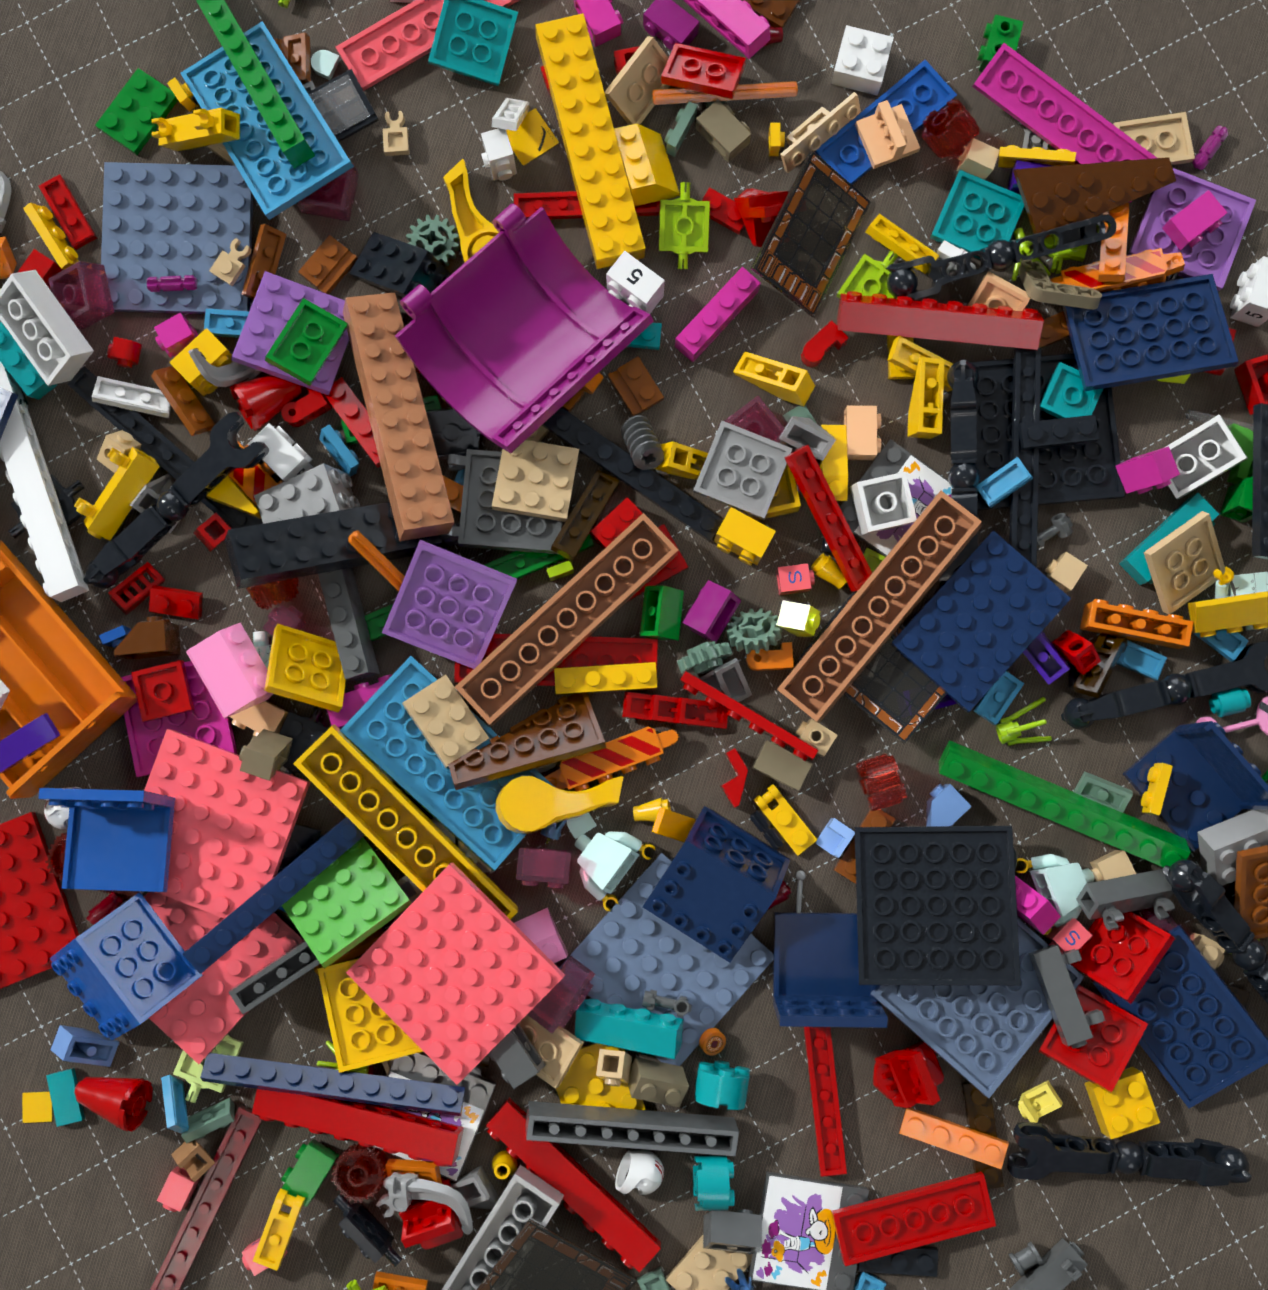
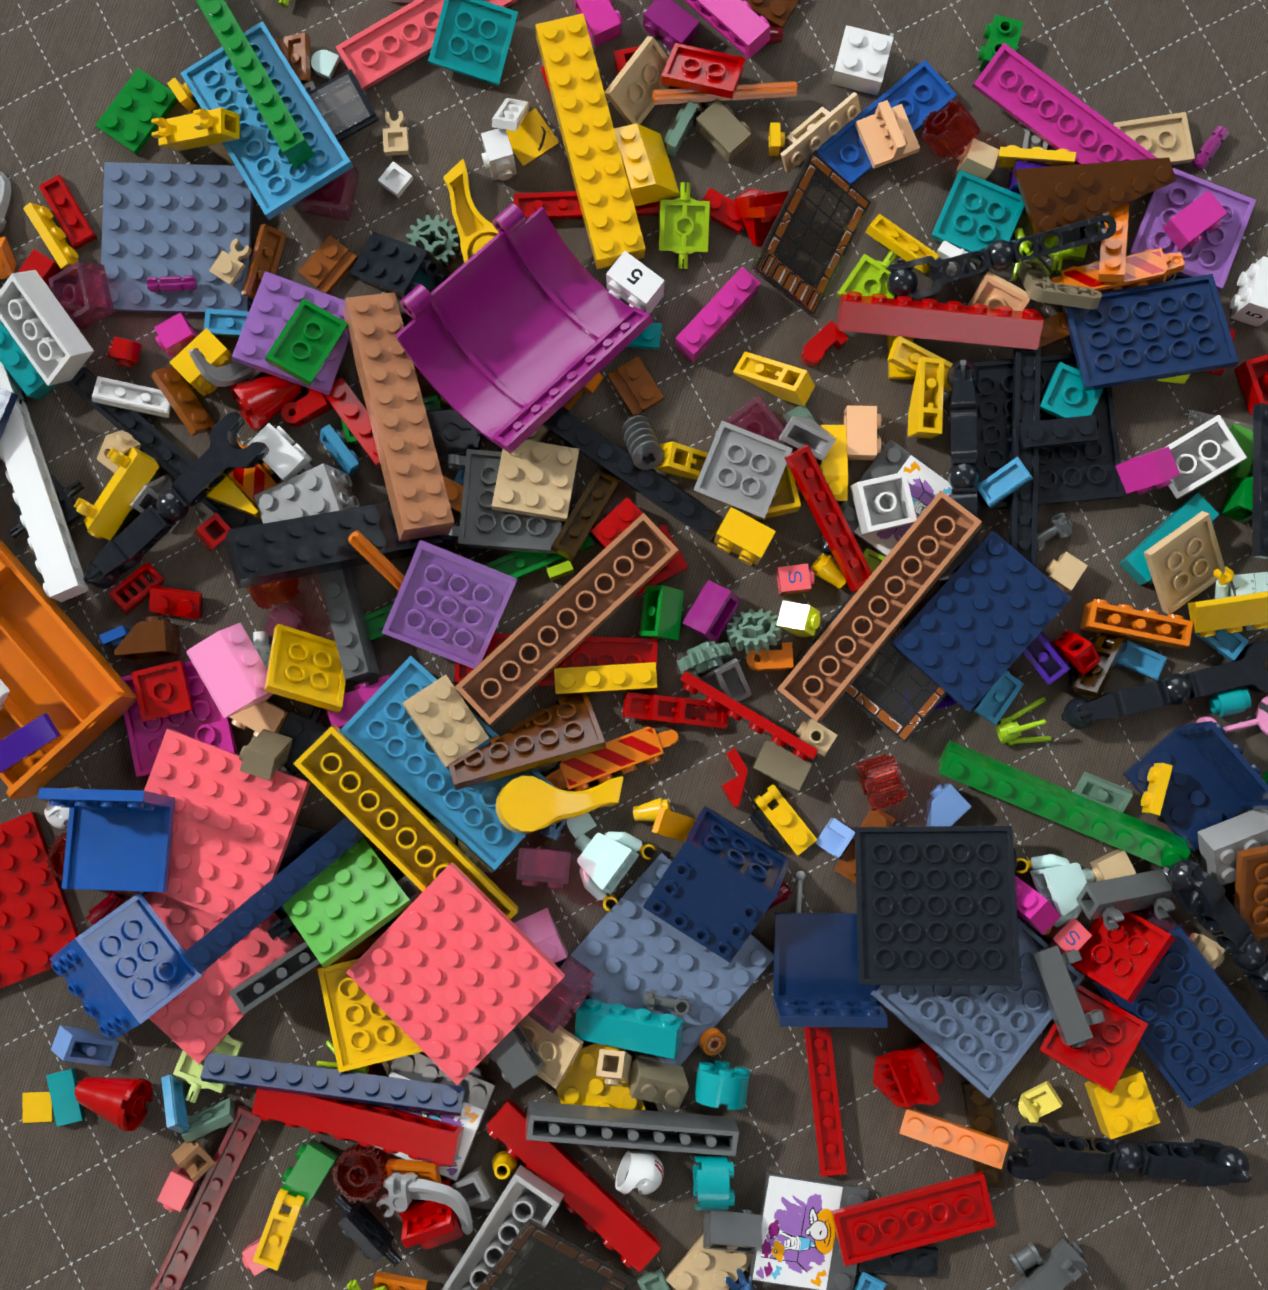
none -> black plate [267,916,295,941]
none -> white plate [378,162,414,198]

